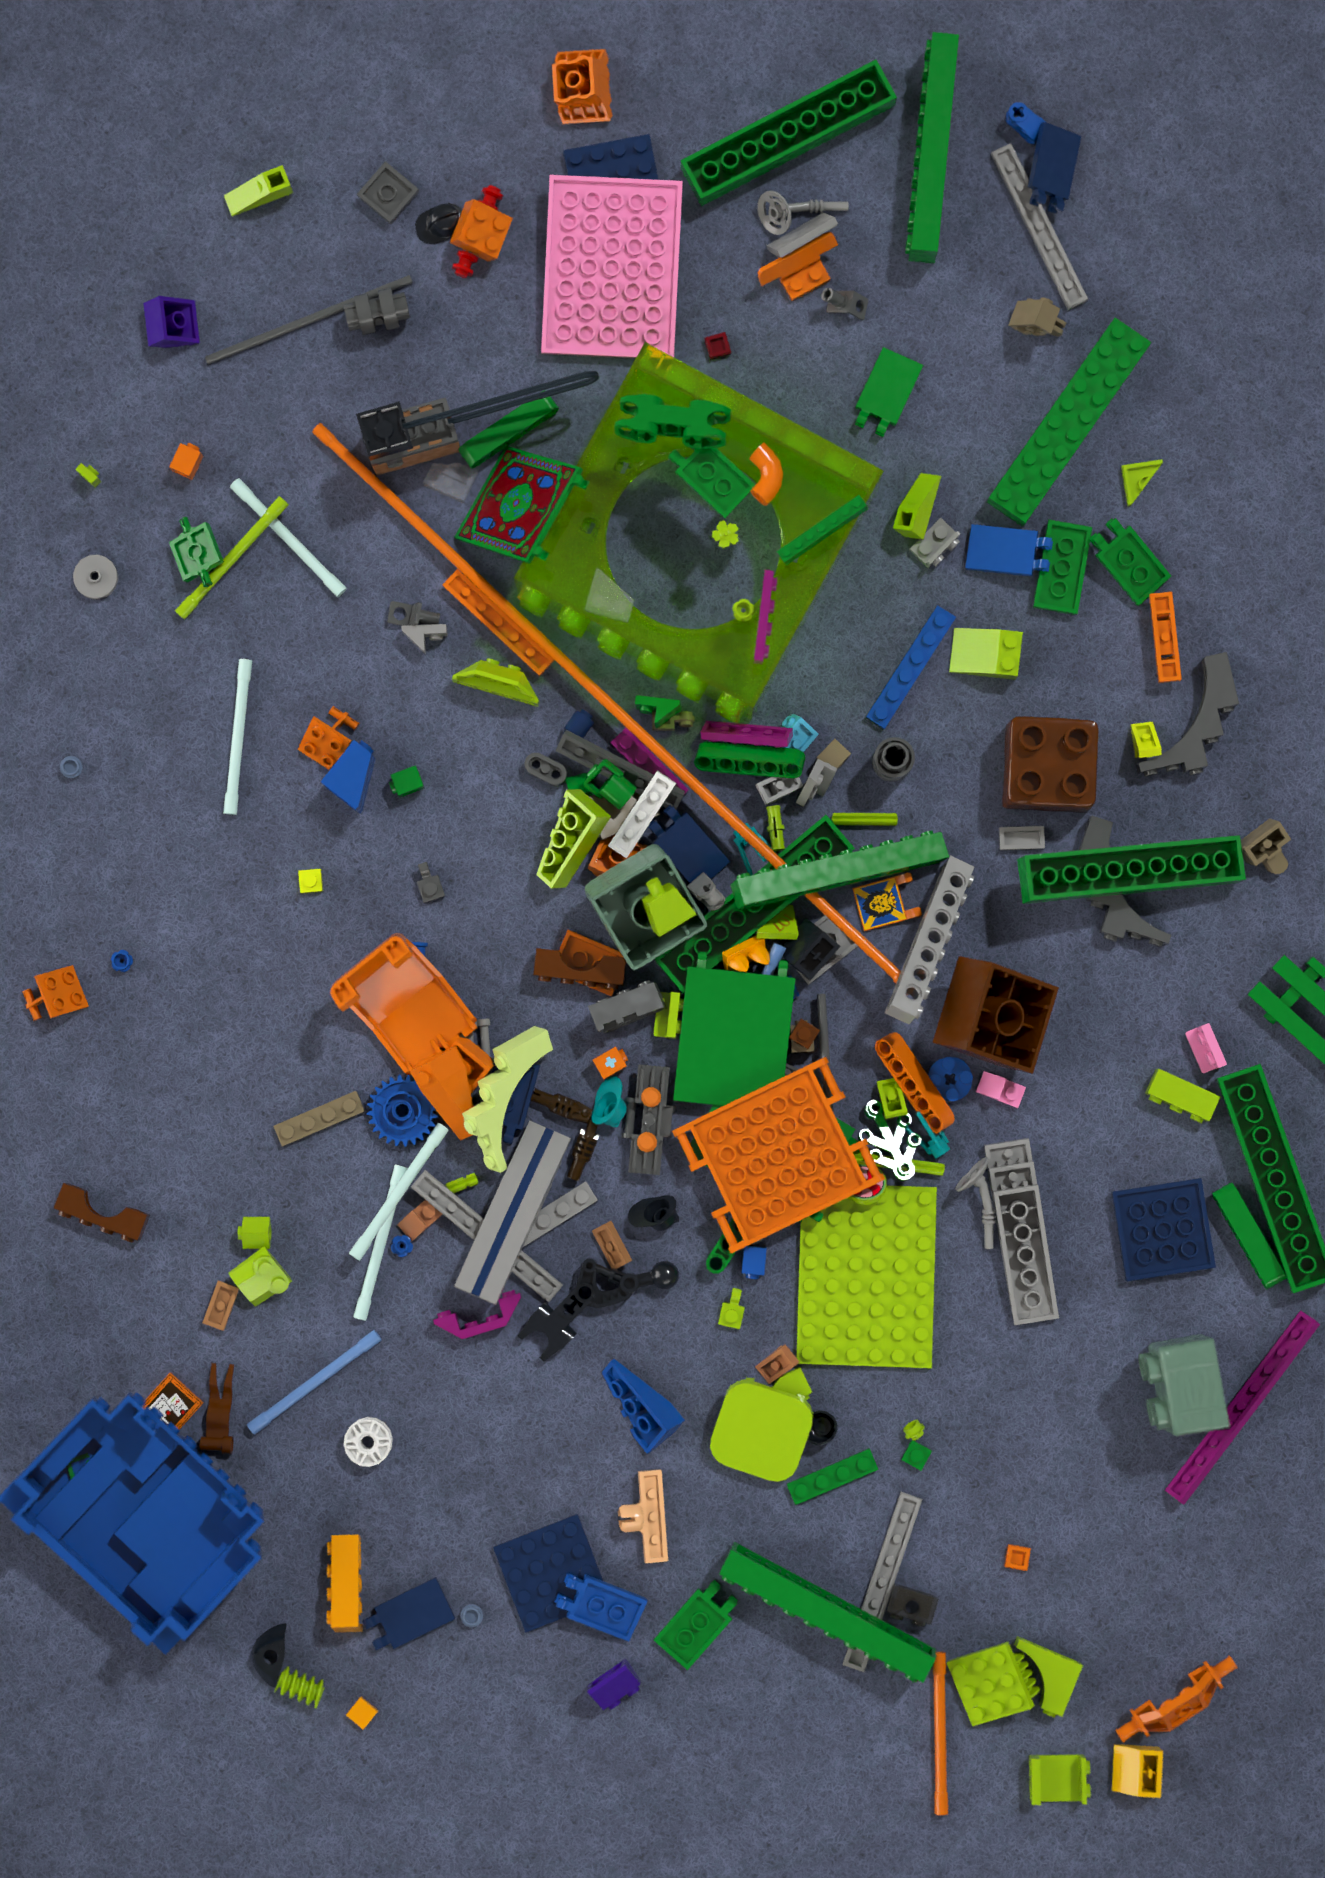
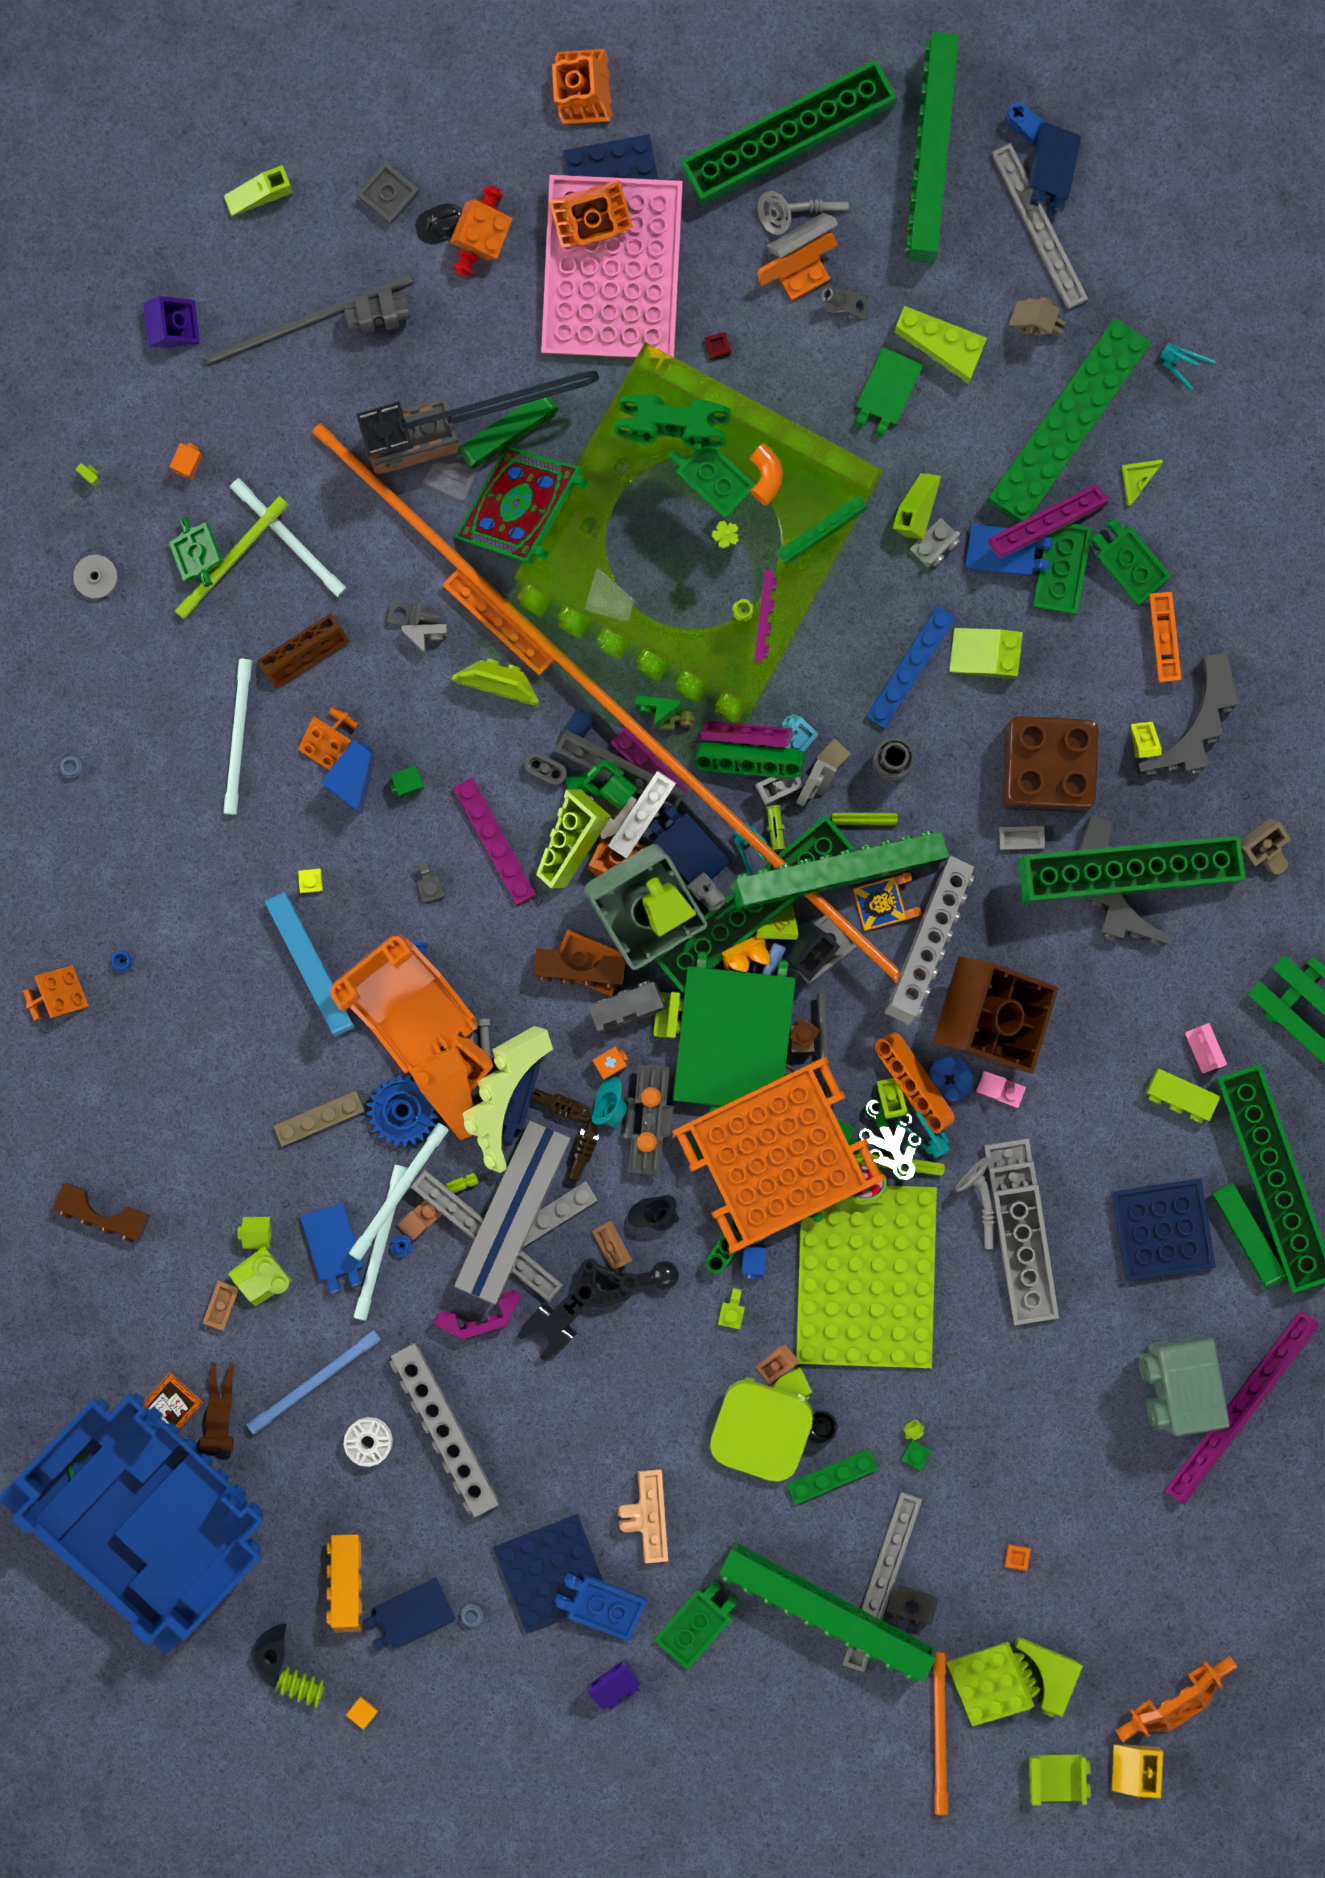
blue wedge [602,1359,685,1454] -> none
none -> reddish brown fence [257,613,350,689]
none -> dark azure beam [265,891,355,1038]
none -> blue tile [300,1202,364,1293]
none -> light grey brick [390,1342,500,1517]
none -> magenta plate [453,777,537,905]
none -> orange slope [549,181,633,247]
none -> lime wedge [895,306,987,385]
none -> magenta plate [988,484,1109,559]
none -> teal plant [1160,342,1216,390]

